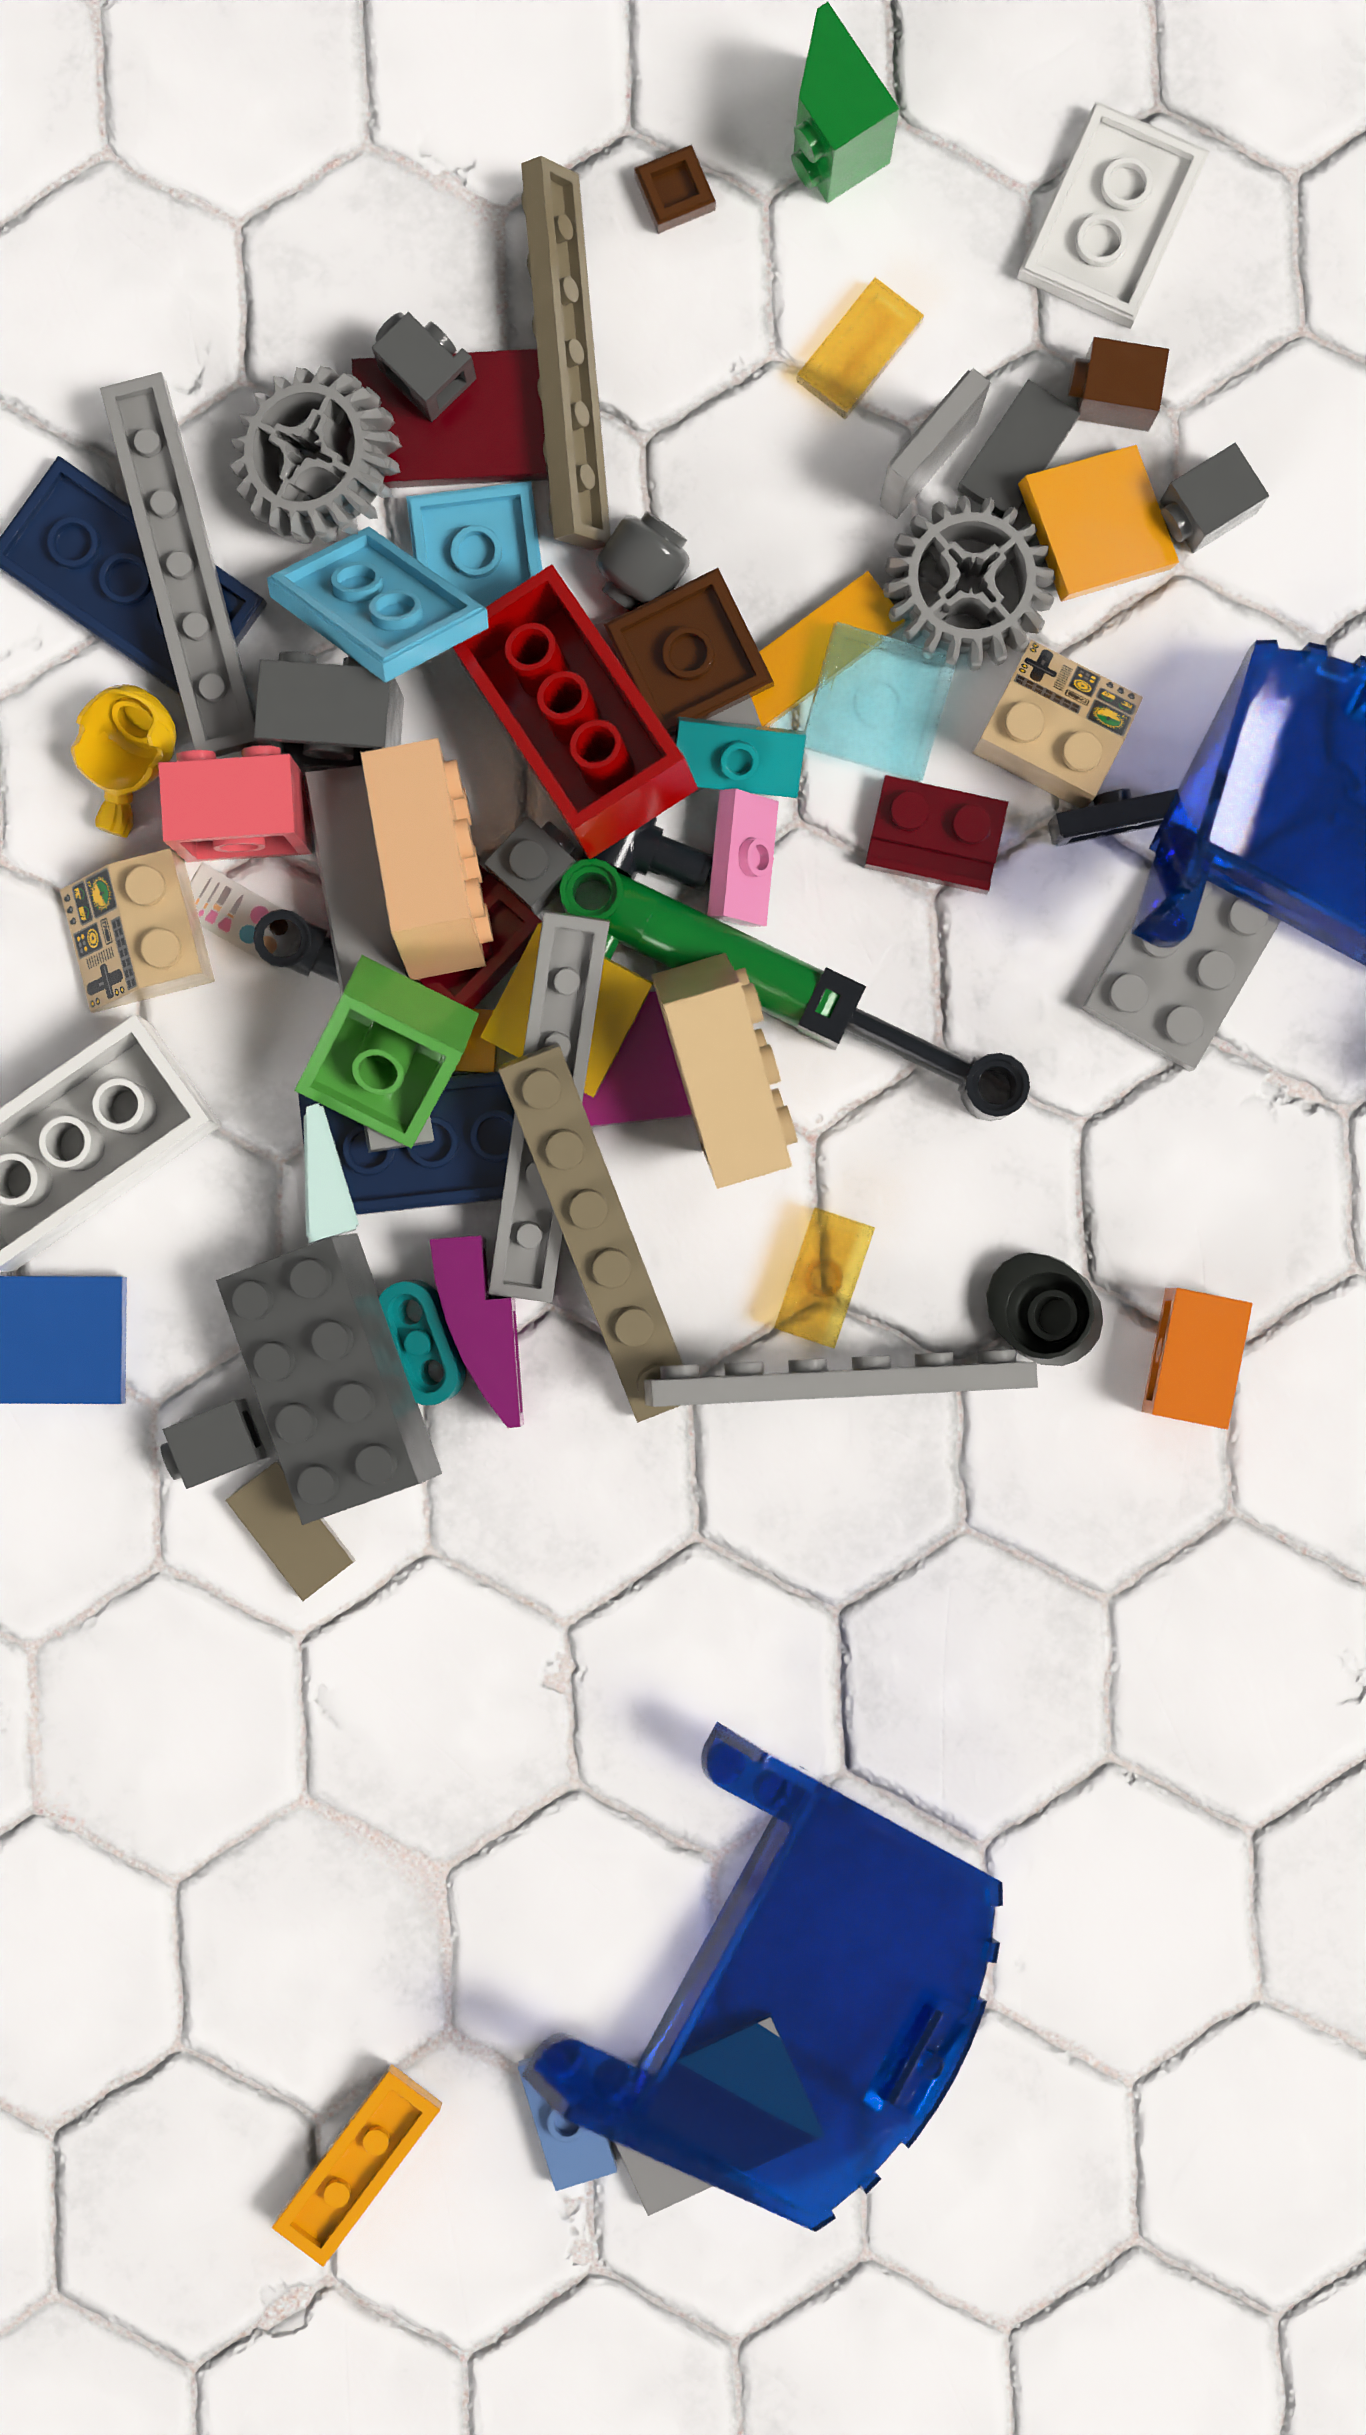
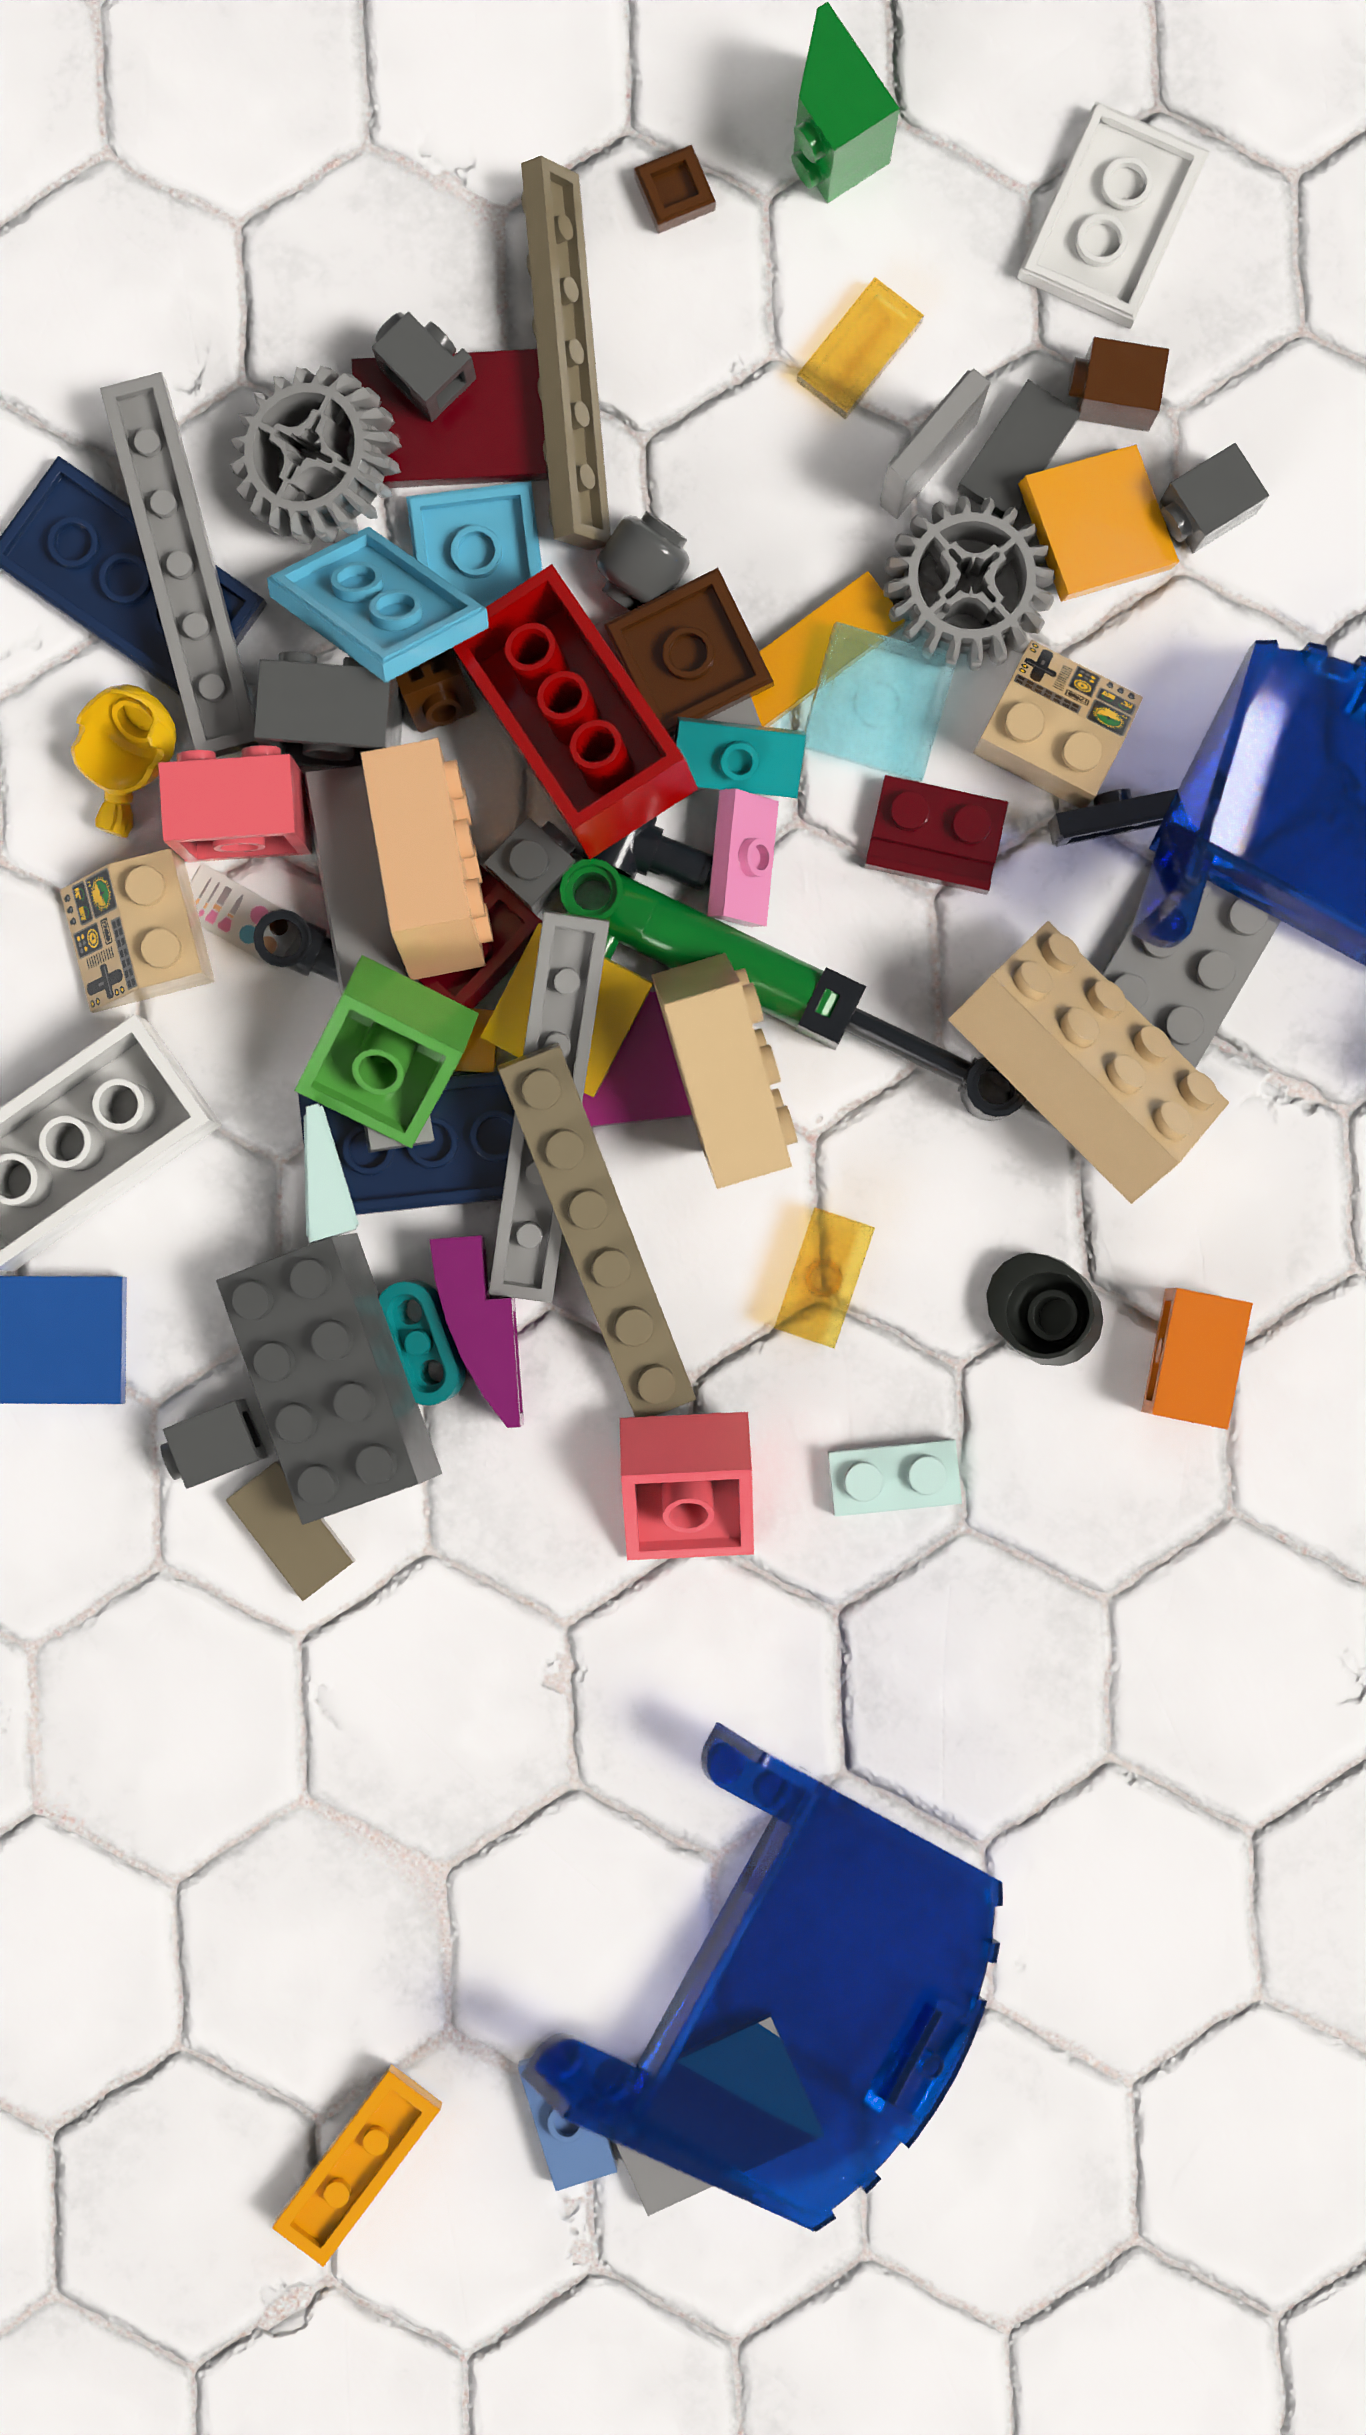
light grey plate [644,1349,1038,1407] -> none
none -> reddish brown bracket [396,648,476,733]
none -> coral slope [620,1412,754,1560]
none -> light aqua plate [827,1439,962,1517]
none -> tan brick [948,921,1230,1204]

